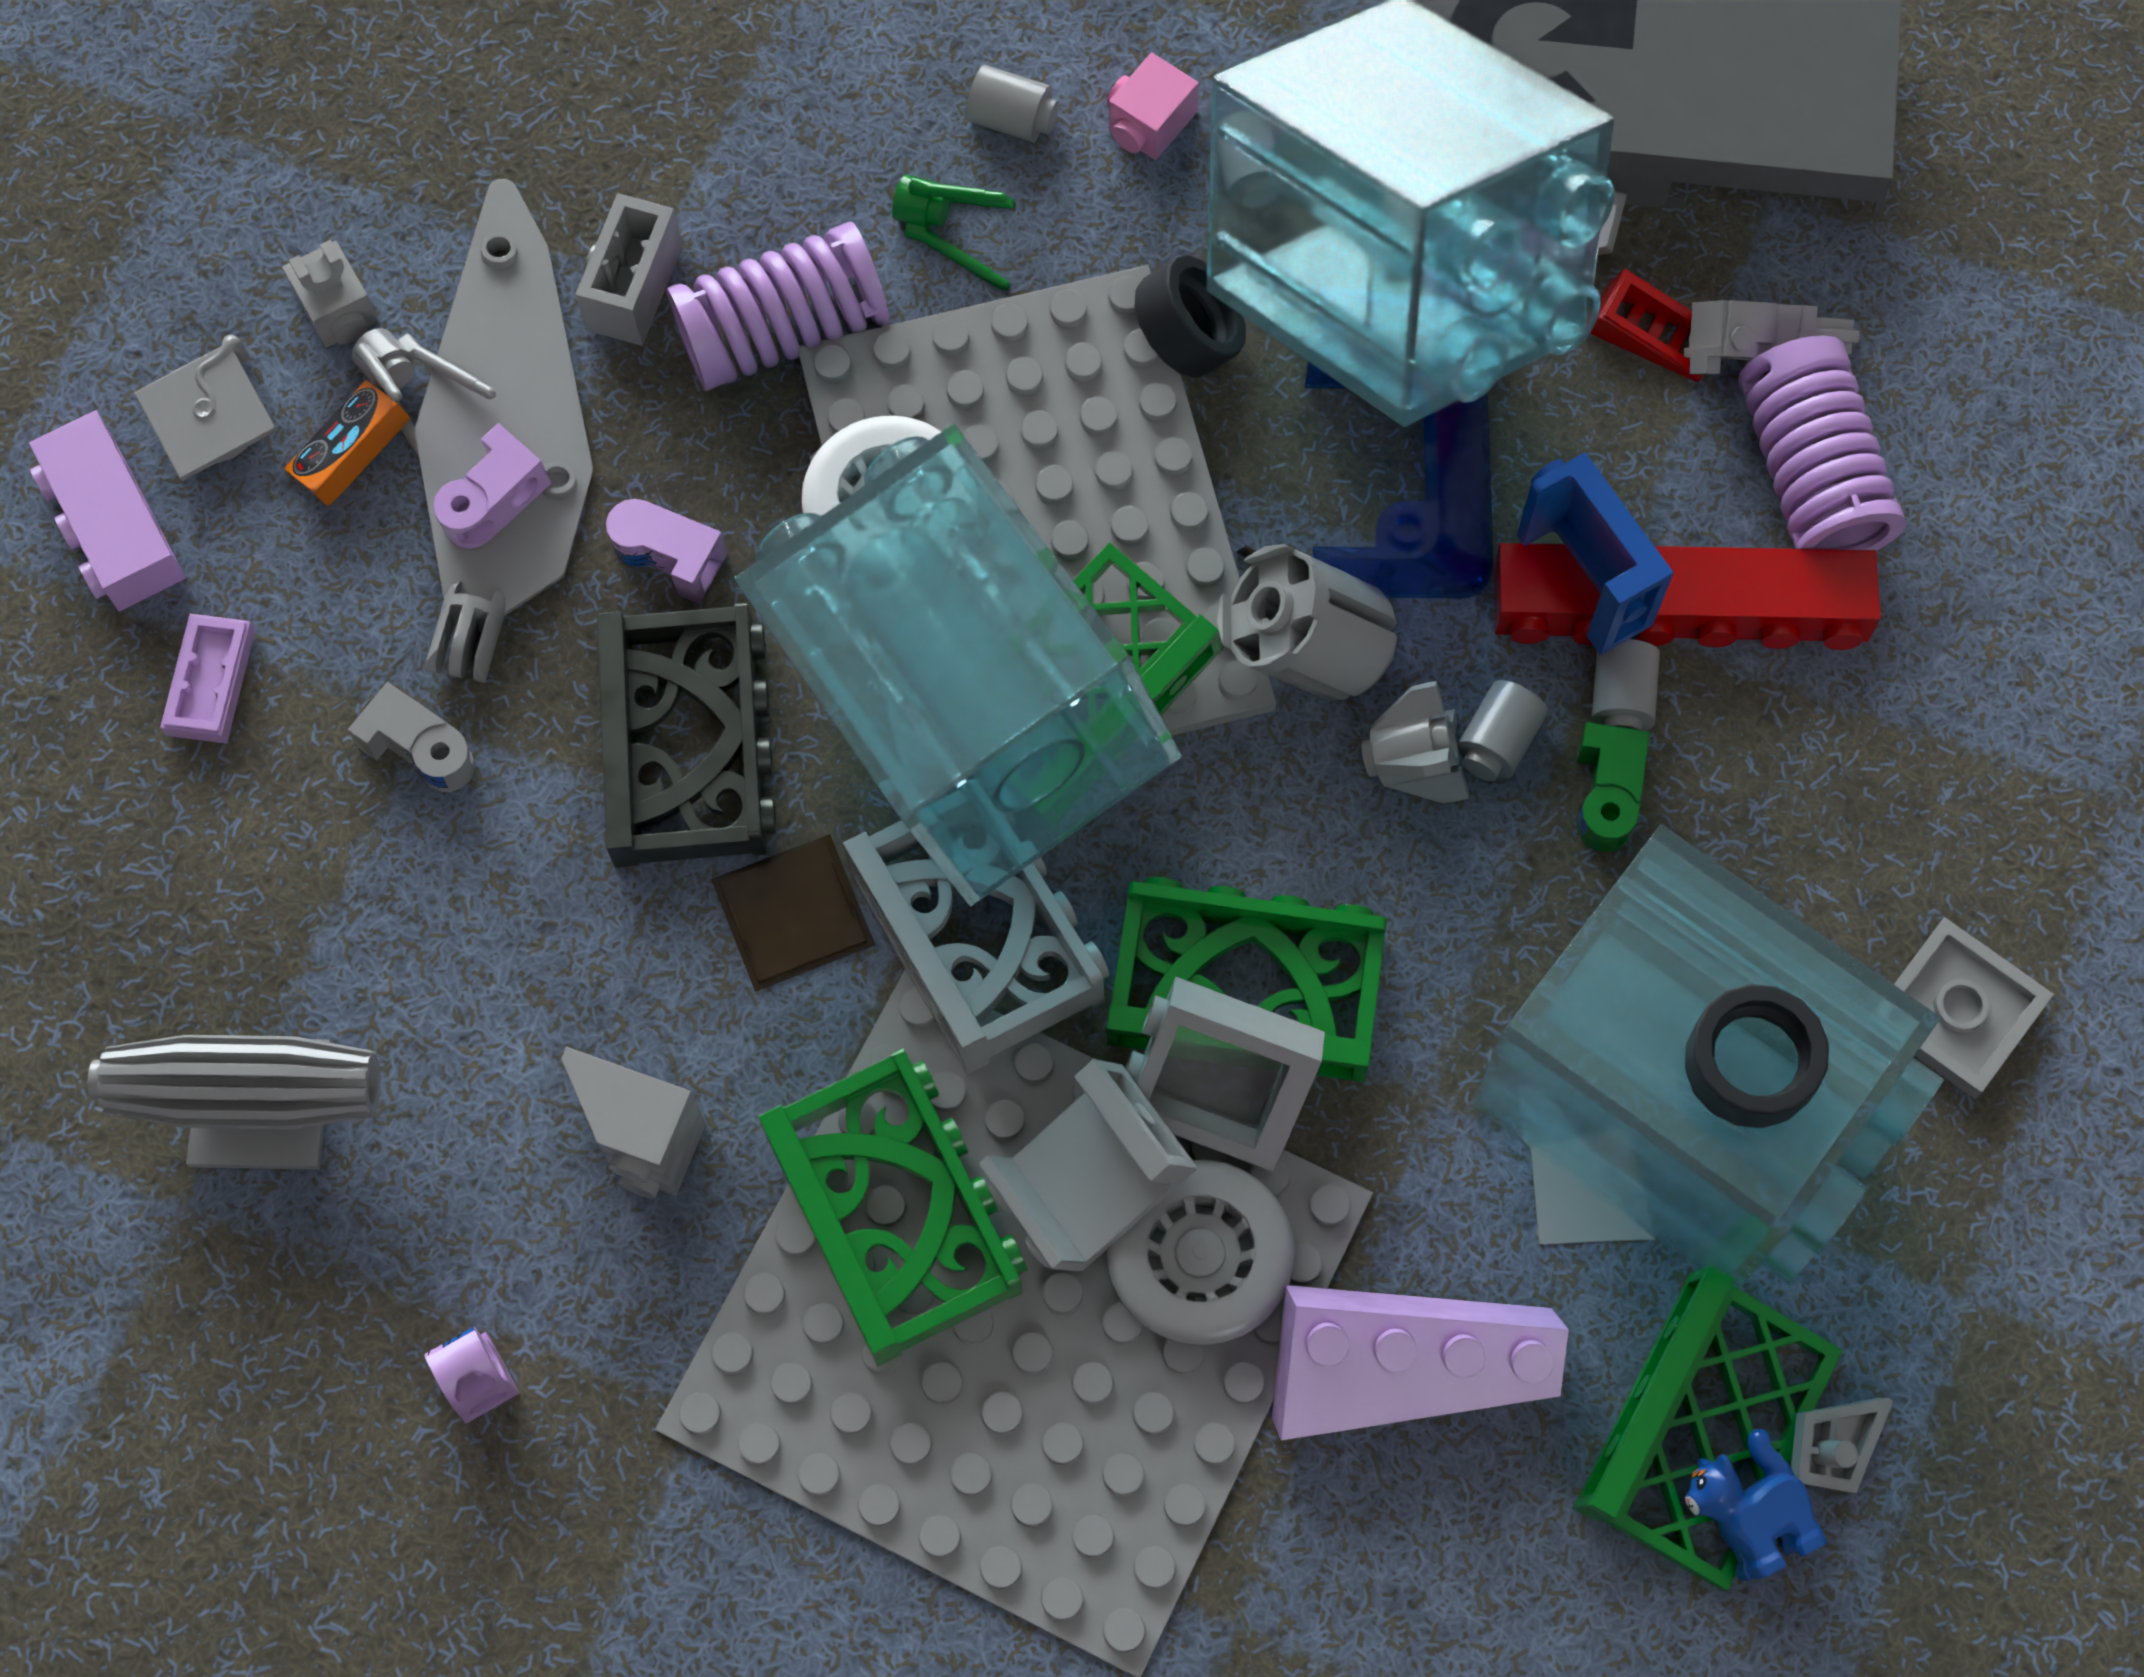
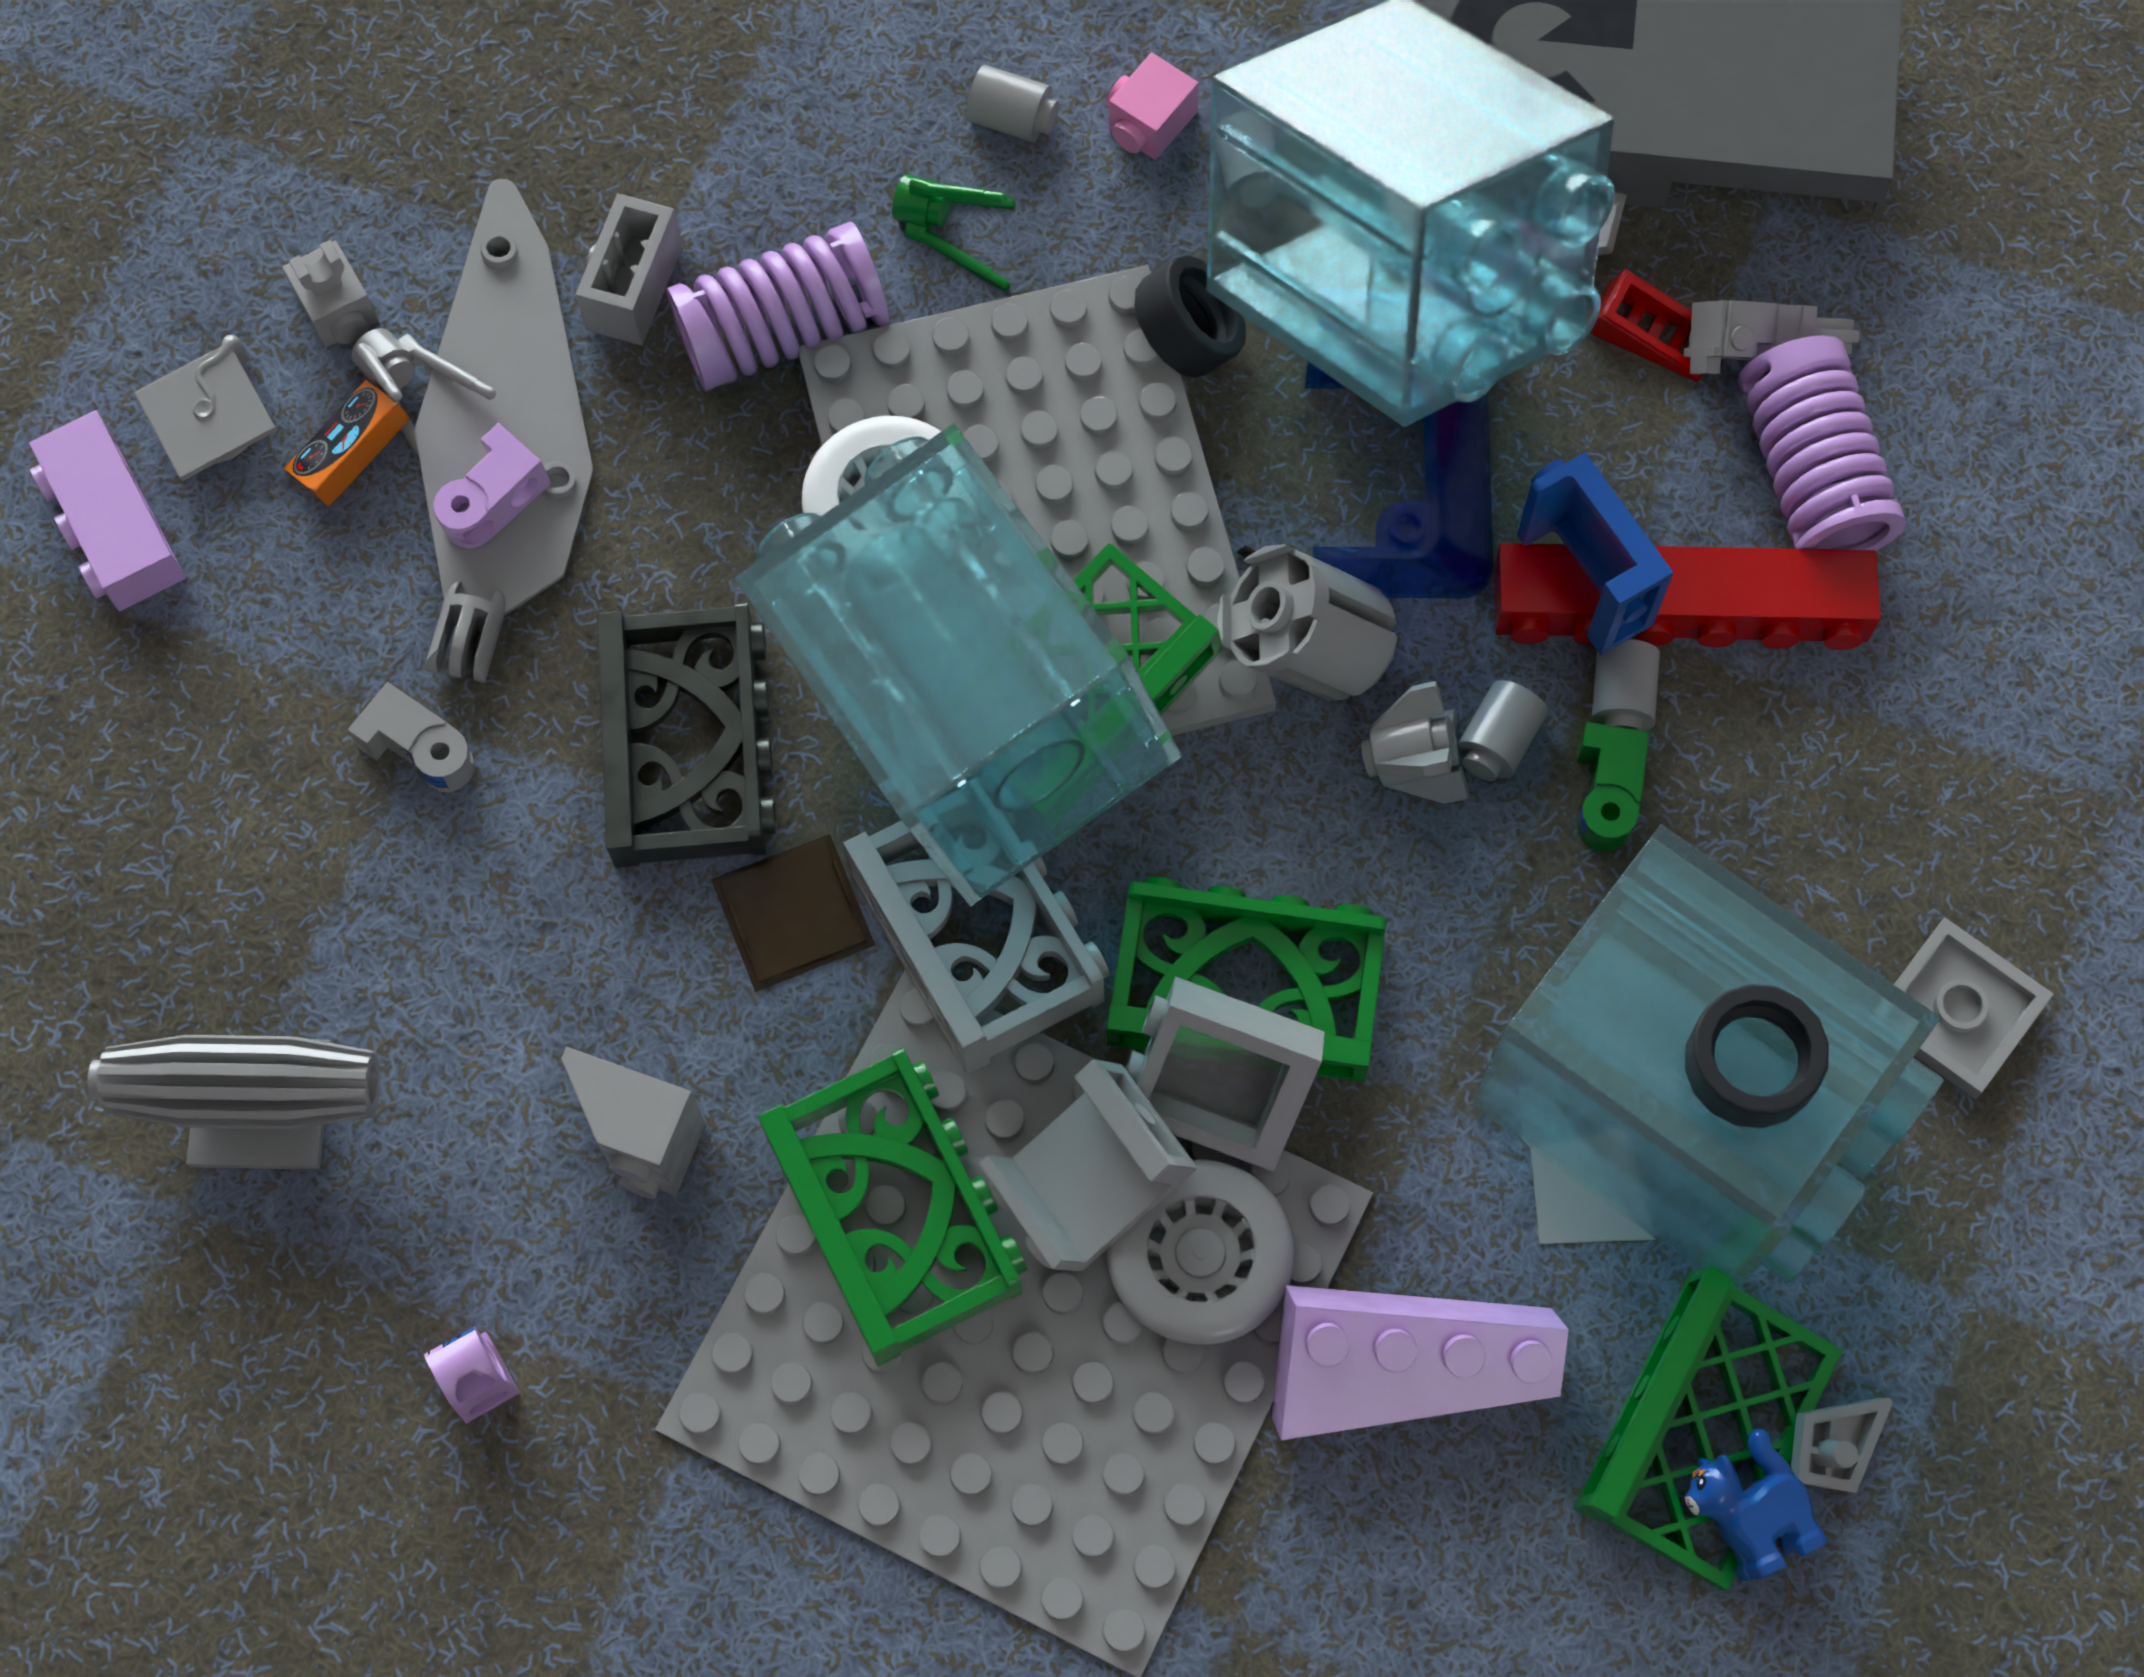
lavender plate [160,614,256,744] -> none
lavender leg [606,499,728,604] -> none

